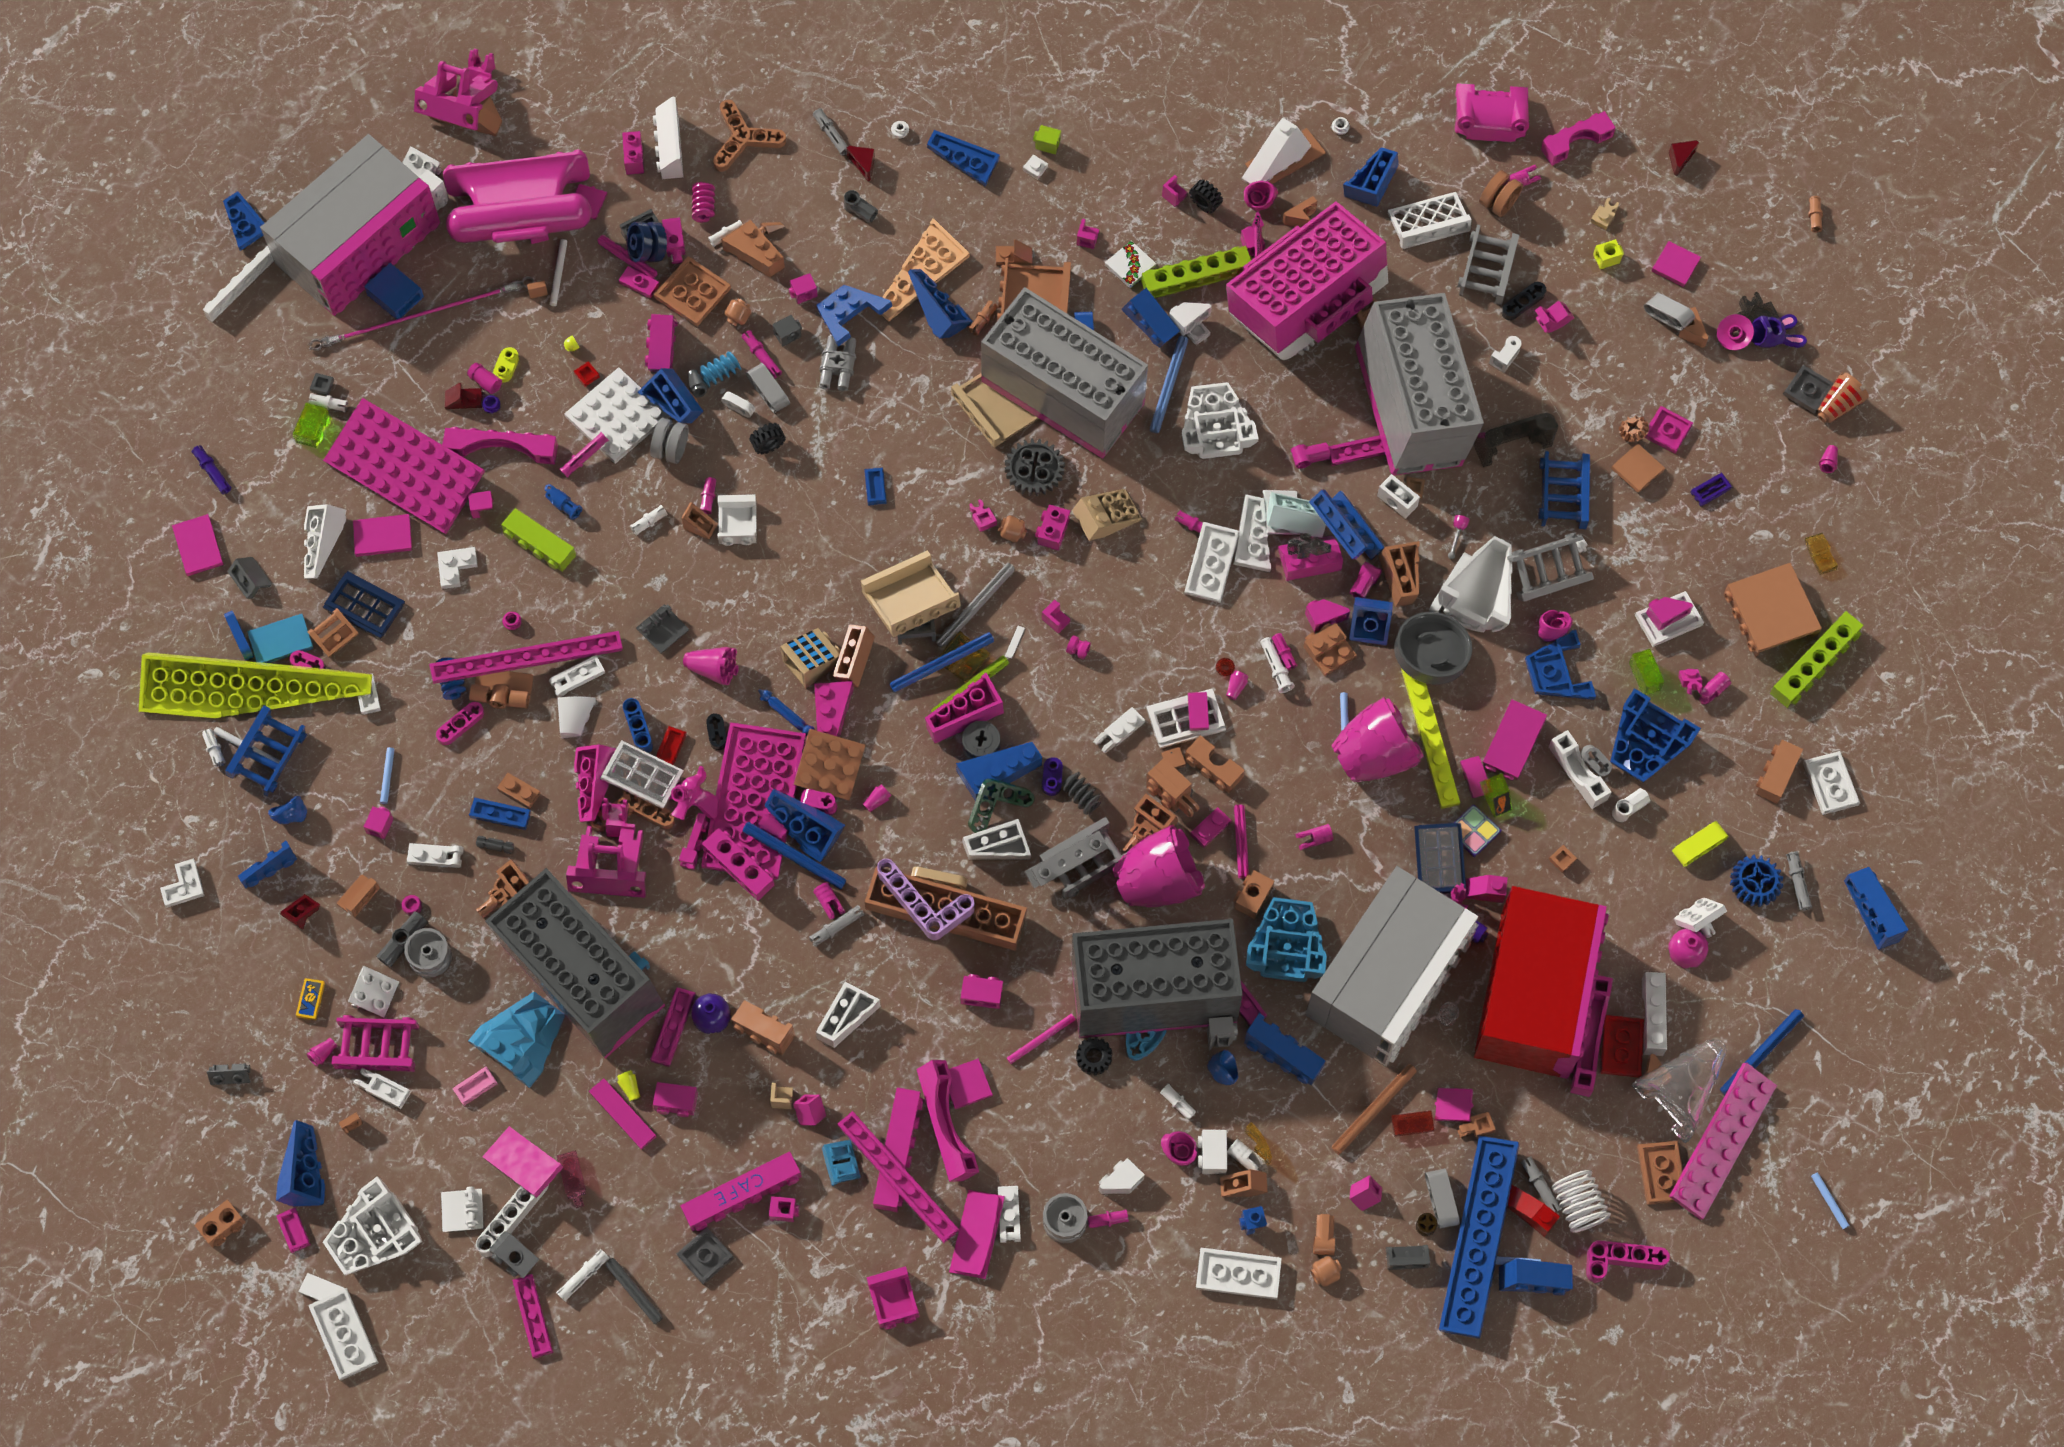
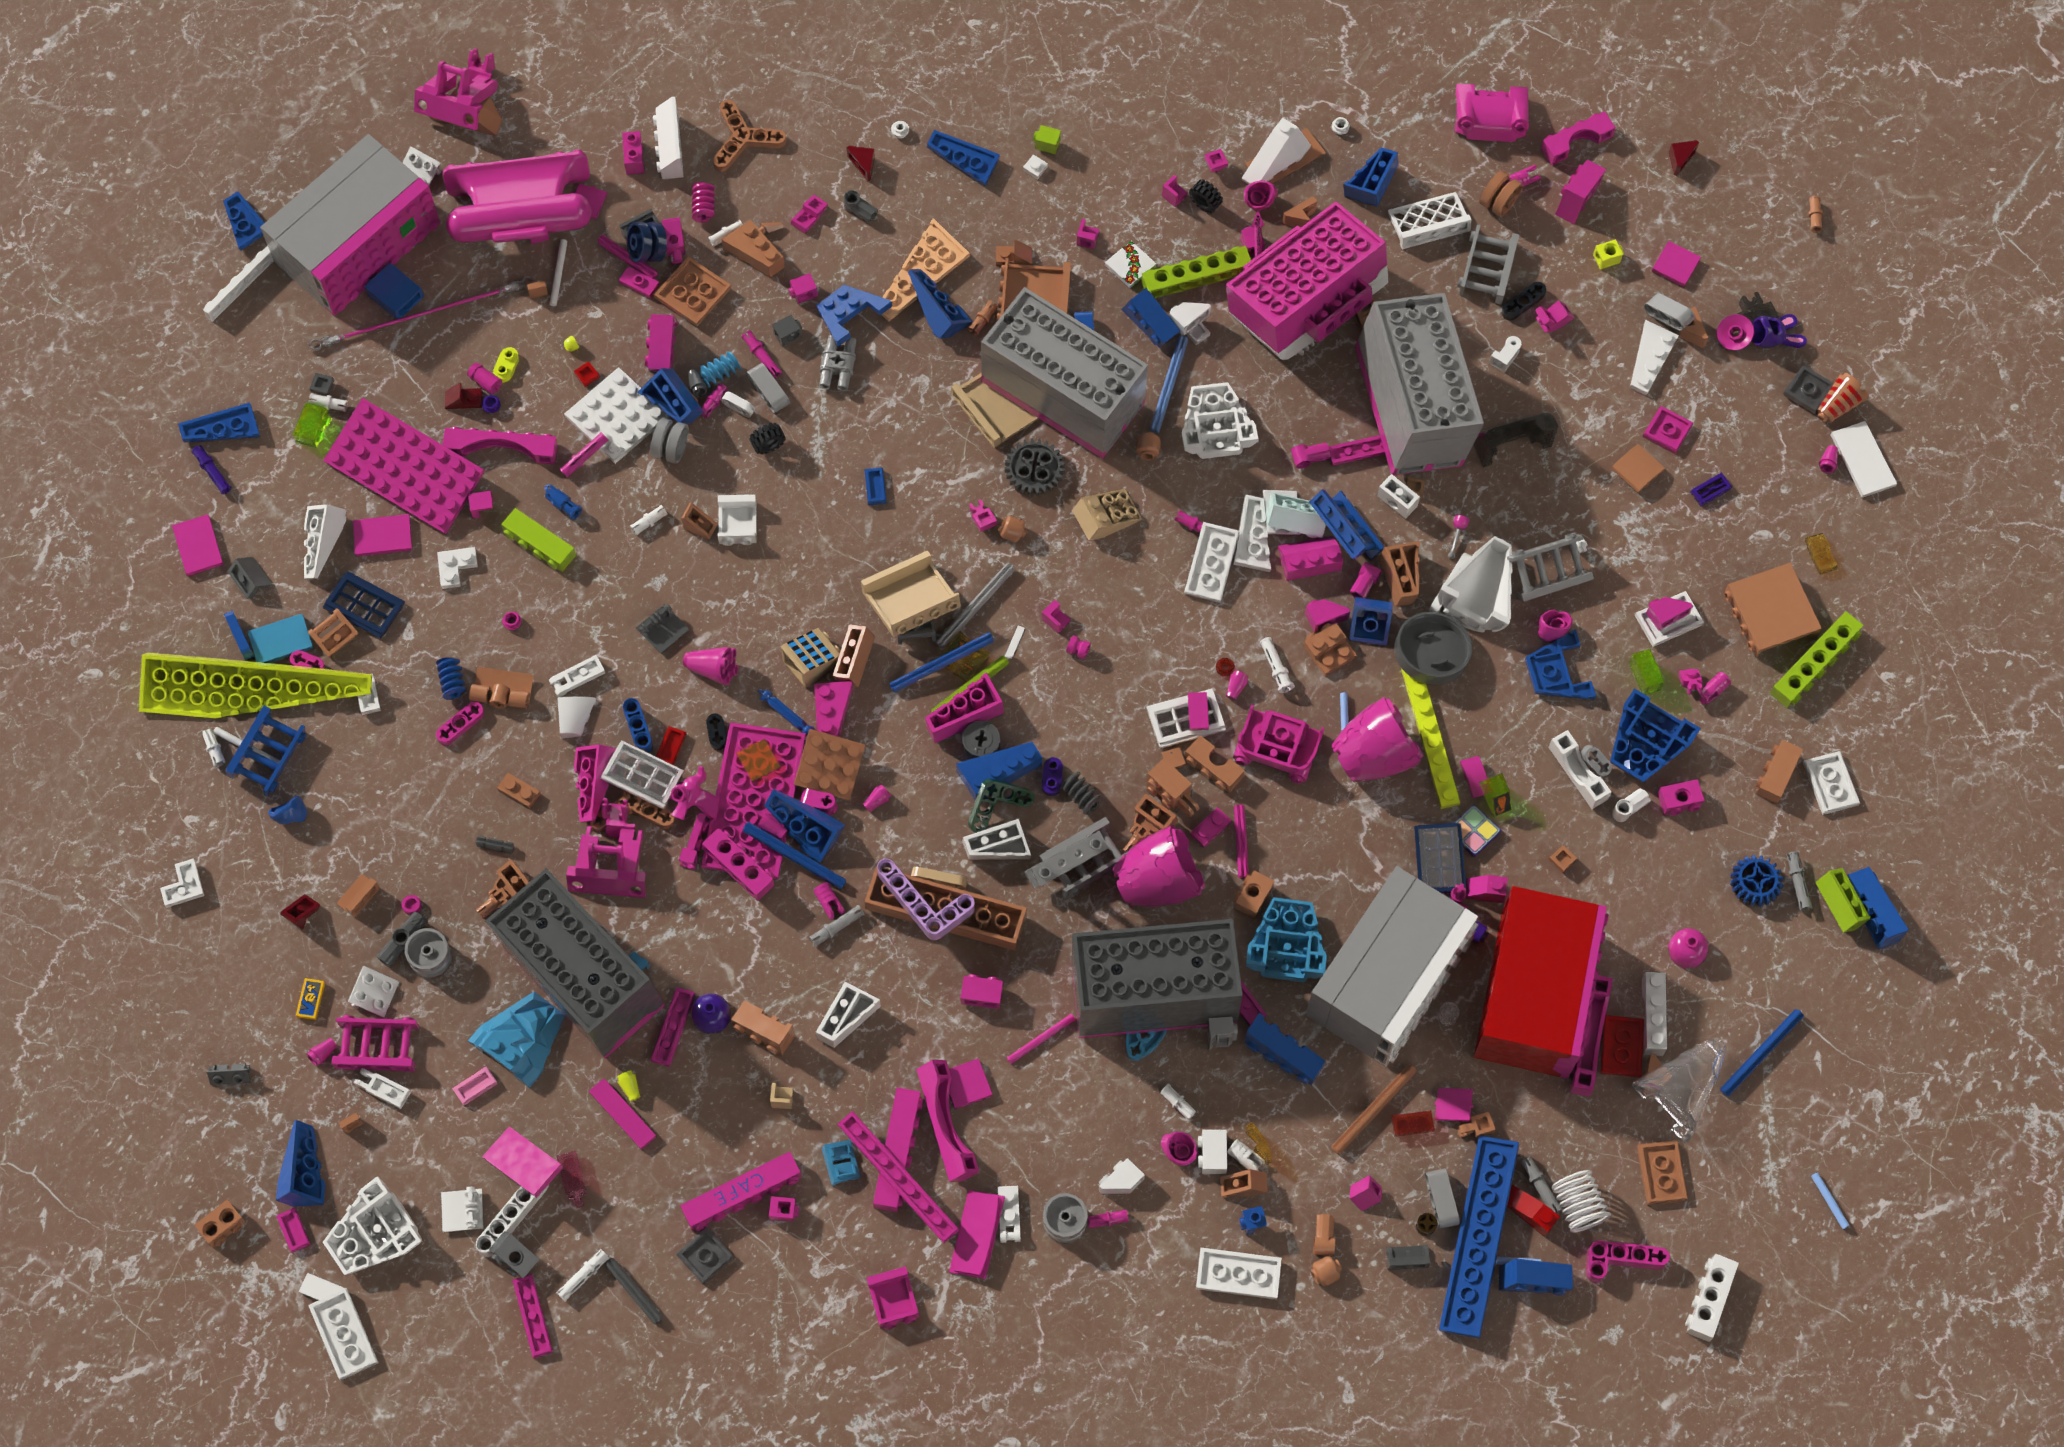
blue wing [238,841,298,889] -> none
dark pink brick [363,806,394,840] -> none
light blue bar [380,748,395,804] -> none
white plate [407,843,464,868] -> none
white brick [419,169,449,211] -> none
dark pink plate [429,631,623,684] -> none
blue plate [469,797,531,830] -> none
dark pink brick [653,1082,698,1117] -> none
dark pink axle [700,477,716,514] -> none
nougat head [724,298,752,327] -> none
dark pink panel [793,1094,826,1126] -> none
light grey pin [813,108,848,156] -> none
dark pink brick [1035,504,1070,551] -> none
black tyre [1076,1037,1112,1075] -> none
white hinge [1093,707,1145,753] -> none
blue hair [1207,1050,1239,1085] -> none
dark pink axle [1272,633,1298,671] -> none
clear smoke plate [1287,533,1331,559] -> none
dark pink hinge [1295,824,1334,850] -> none
dark pink slope [1483,699,1547,781] -> none
blue fence [1538,451,1590,529] -> none
tan plate [1590,198,1619,230] -> none
nougat gear [1619,415,1649,442] -> none
dark pink plate [1669,1063,1777,1219] -> none
neon yellow beam [1672,821,1729,867] -> none
white plate [1674,898,1727,938] -> none
none -> blue wing [178,402,260,443]
none -> dark pink pin [701,383,729,419]
none -> piece [736,739,780,782]
none -> dark pink slope [791,195,828,233]
none -> nougat head [1136,432,1161,461]
none -> dark pink tile [1204,149,1228,173]
none -> dark pink piece [1233,704,1324,784]
none -> dark pink wedge [1555,160,1606,224]
none -> white wing [1630,320,1679,396]
none -> dark pink brick [1657,779,1705,816]
none -> white brick [1685,1254,1739,1342]
none -> lime brick [1815,868,1871,933]
none -> white tile [1830,421,1897,498]

